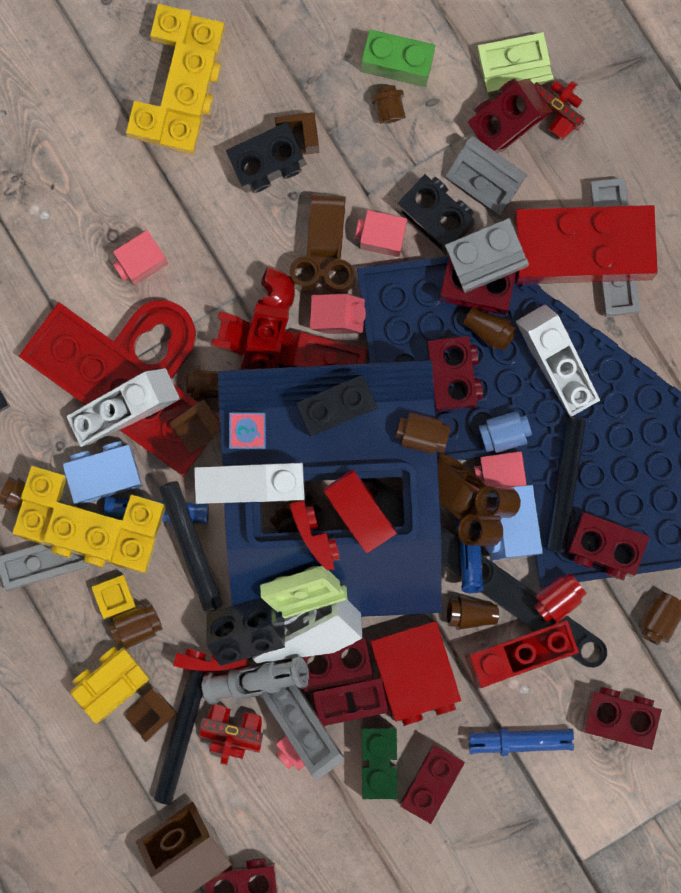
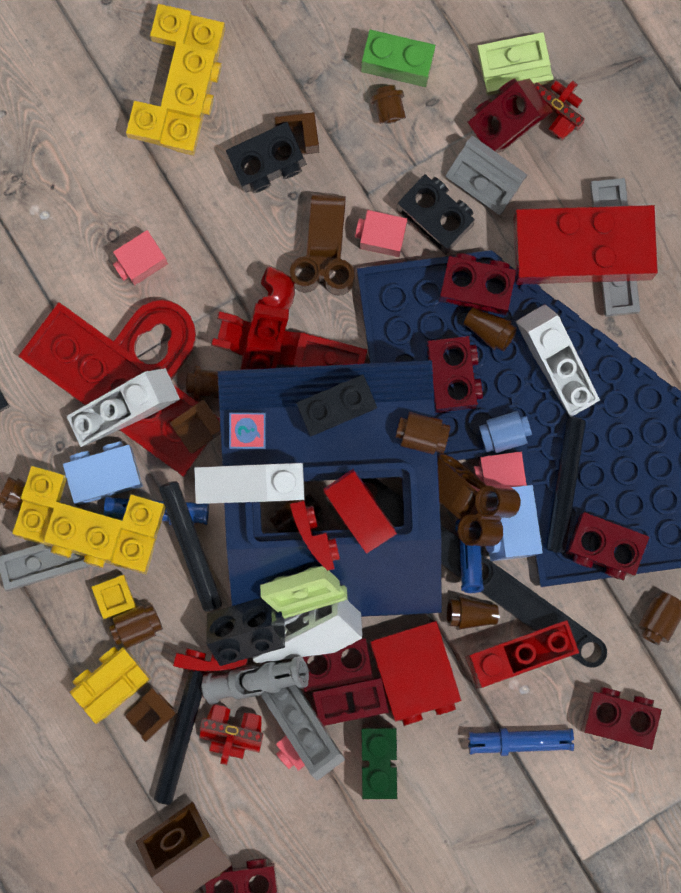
coral brick [310,294,366,334] -> none
dark red brick [399,744,465,824] -> none
light grey plate [445,218,529,293] -> none
red brick [534,573,587,623] -> none

